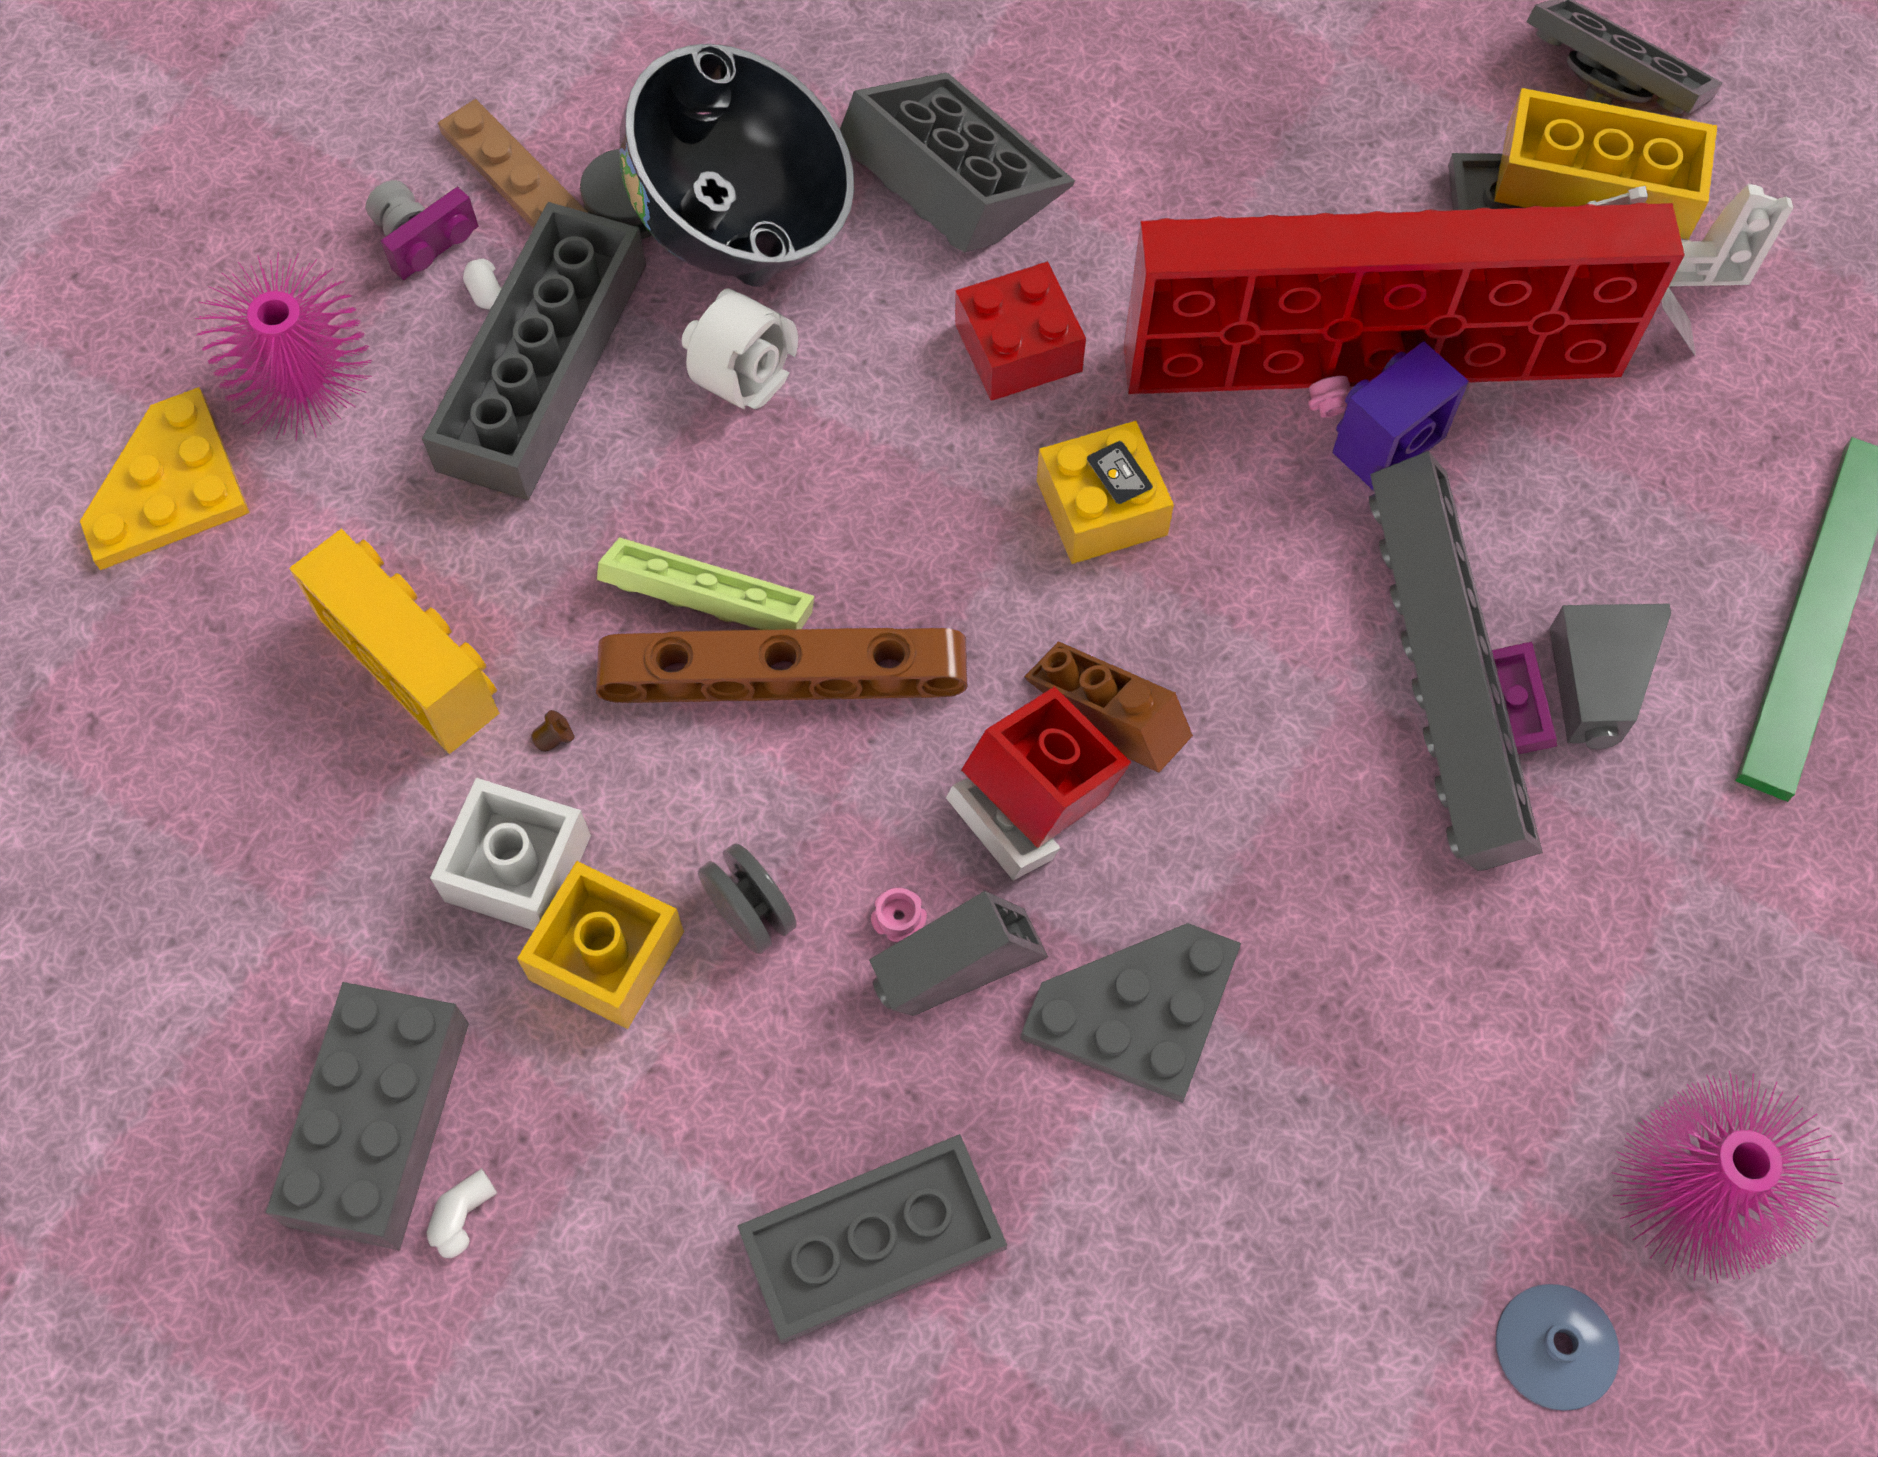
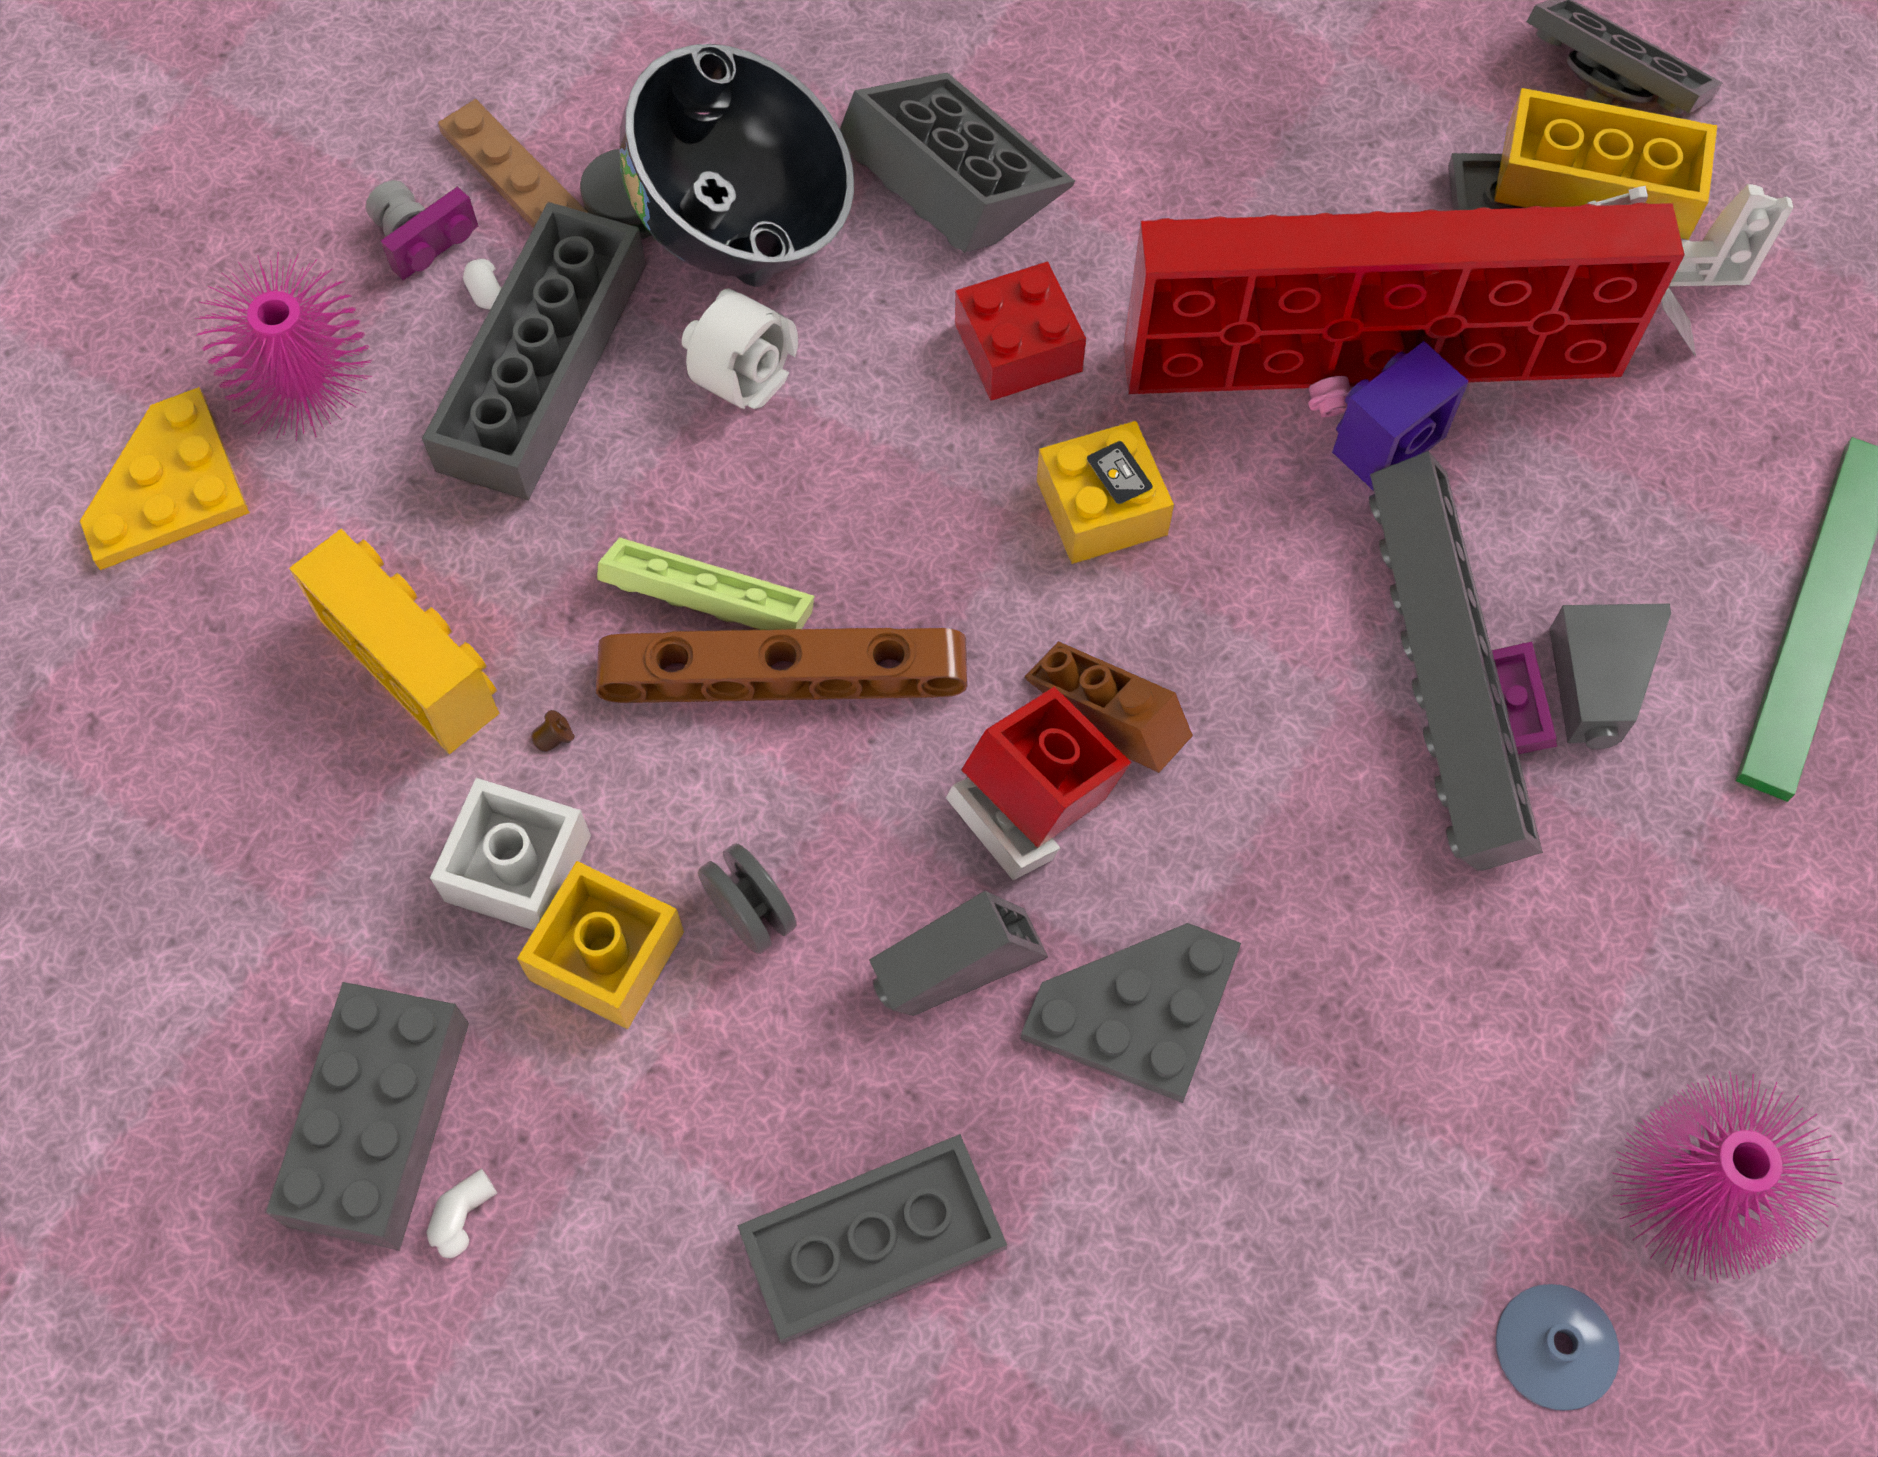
bright pink plate [871,888,927,942] -> none

